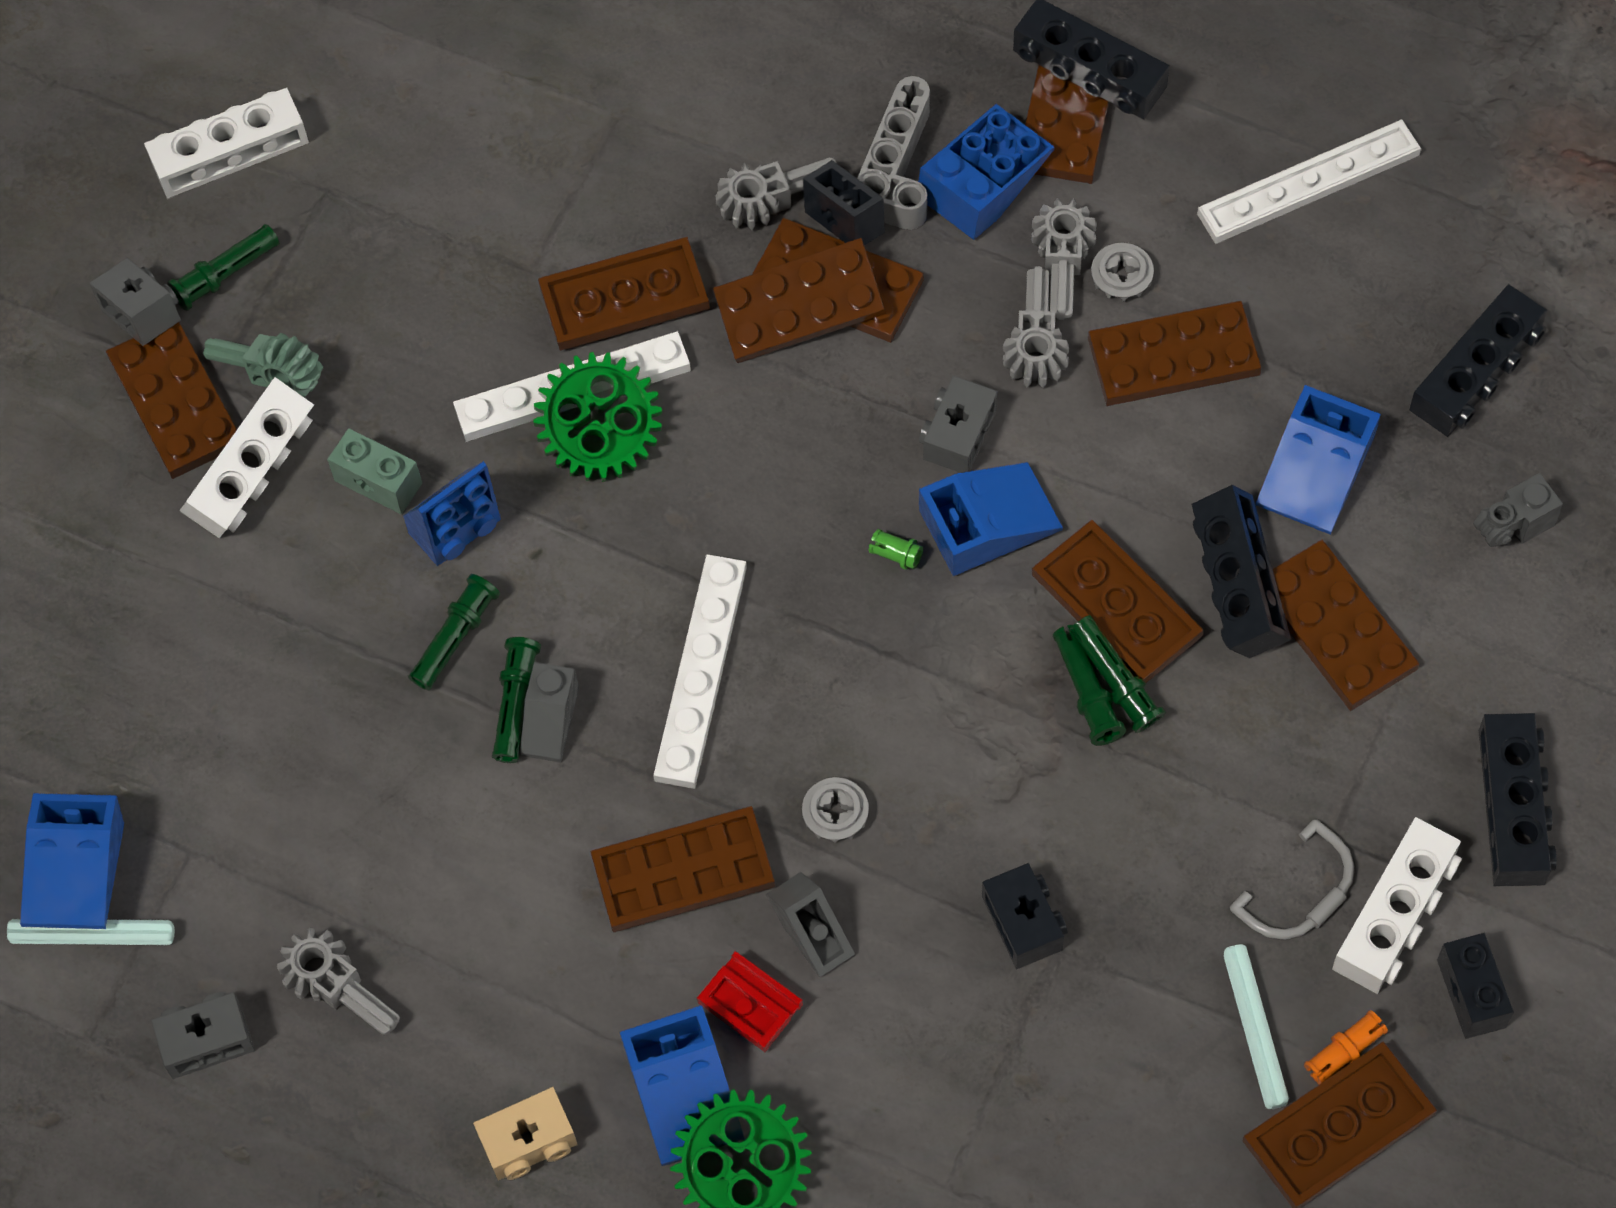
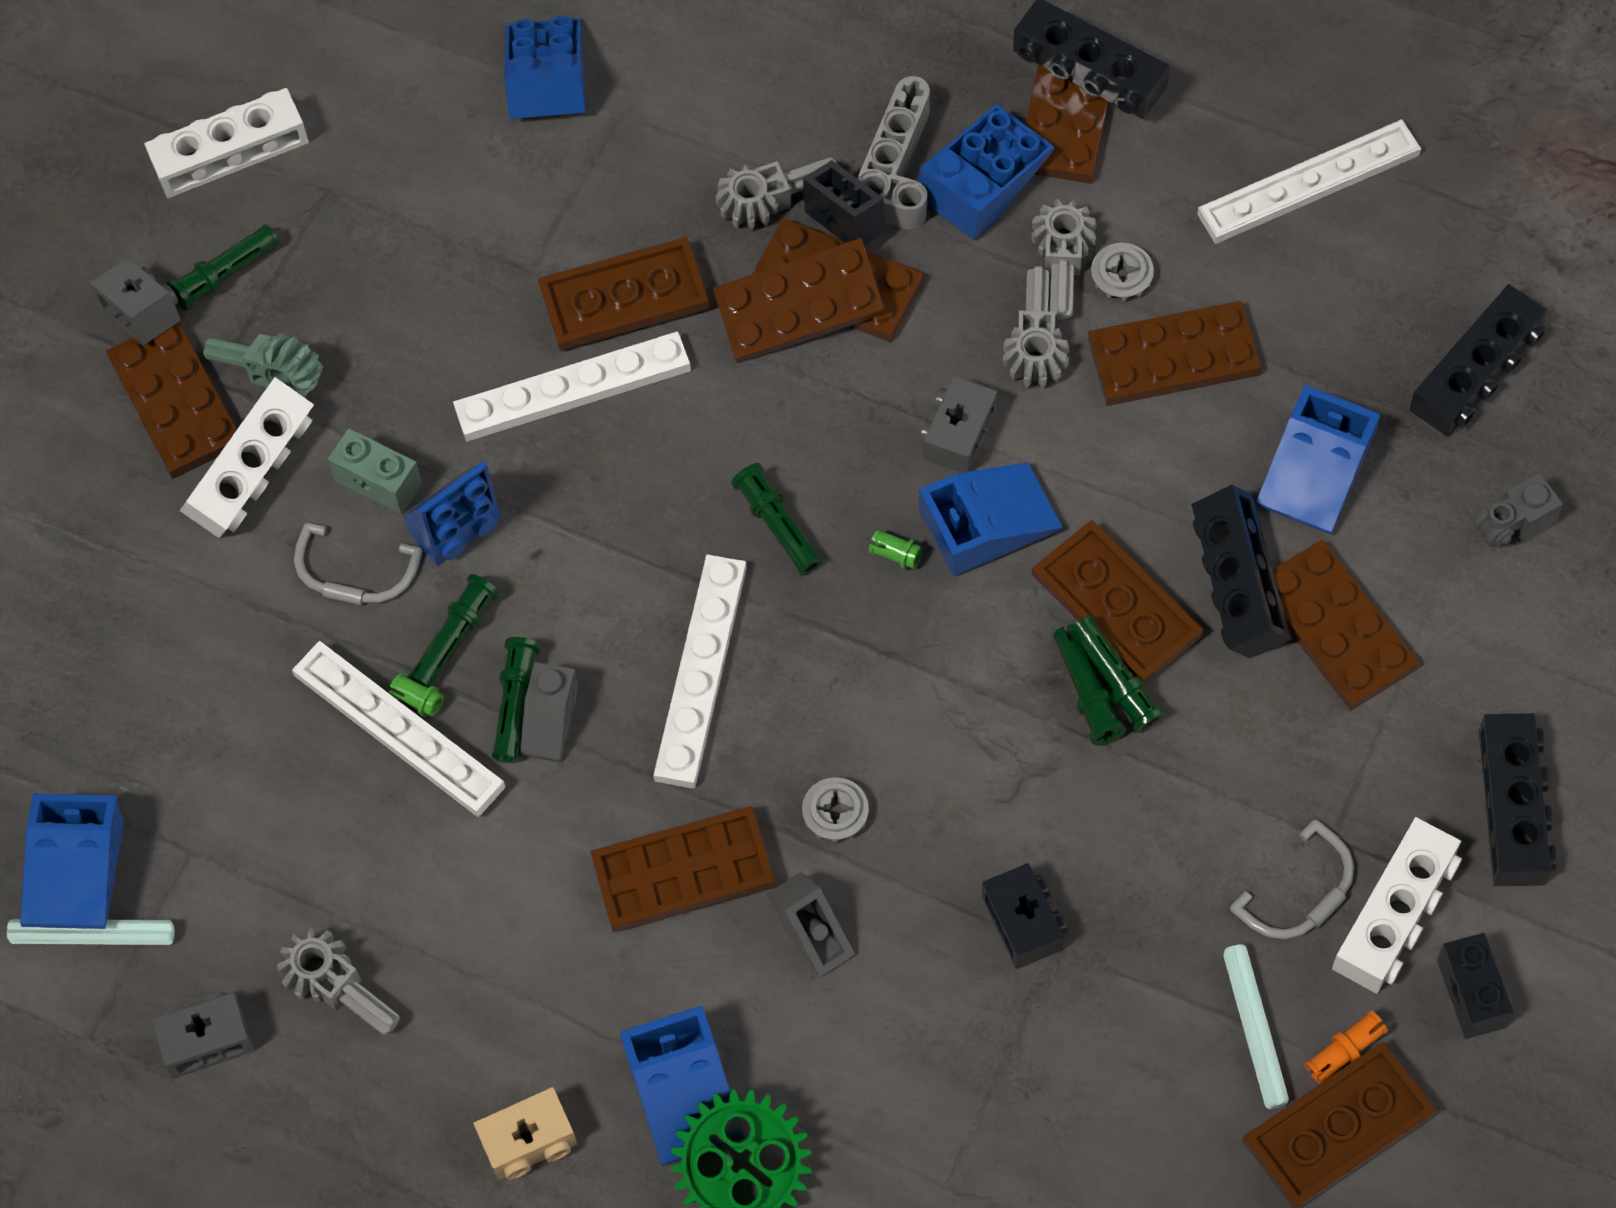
green gear [533,352,662,482] -> none
red plate [697,951,803,1052] -> none
none -> white plate [292,641,505,818]
none -> light grey piece [294,523,423,605]
none -> bright green pin [388,673,444,717]
none -> blue slope [504,16,585,119]
none -> dark green pin [731,463,822,576]

